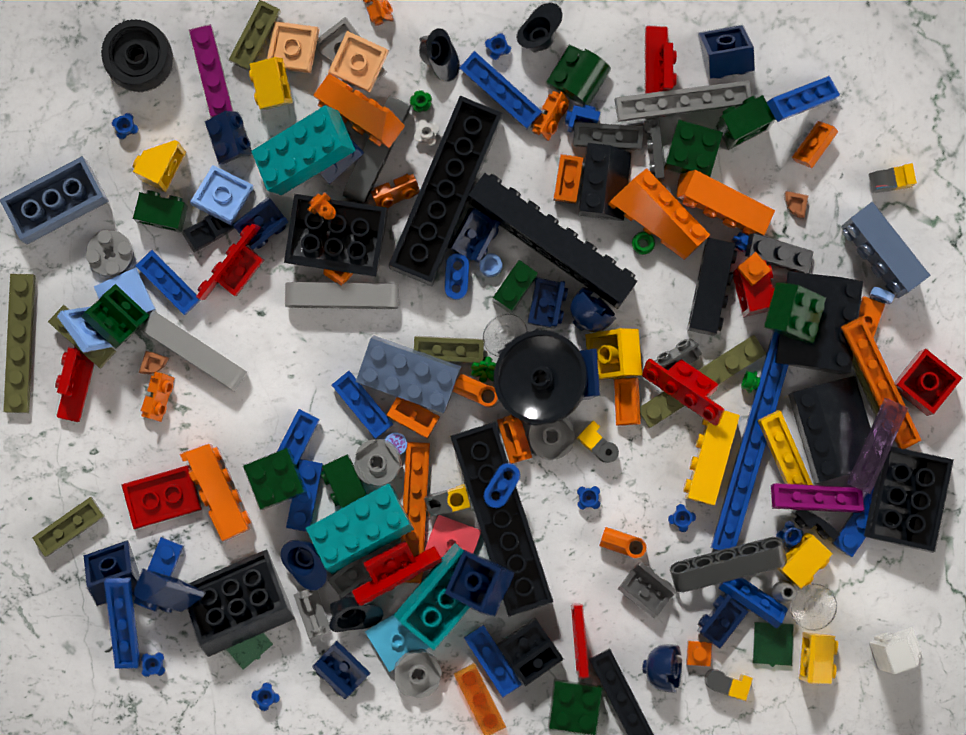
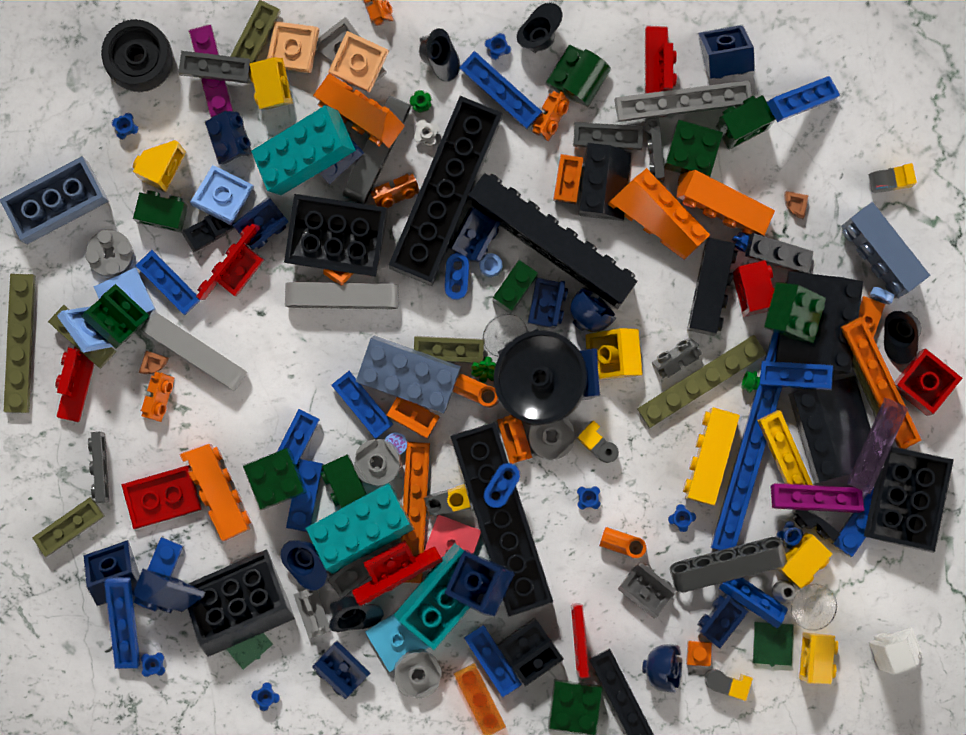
orange hinge [308,193,336,220] -> none
blue bracket [564,105,600,133] -> none
orange tile [614,378,641,426] -> none
green plate [632,232,655,255] -> none
red bracket [642,359,725,426] -> none
orange plate [737,252,771,286] -> none
orange plate [792,121,838,168] -> none
none -> dark grey plate [88,431,109,503]
none -> dark grey plate [178,51,251,83]
none -> blue plate [760,361,833,390]
none -> black piece [884,311,922,364]

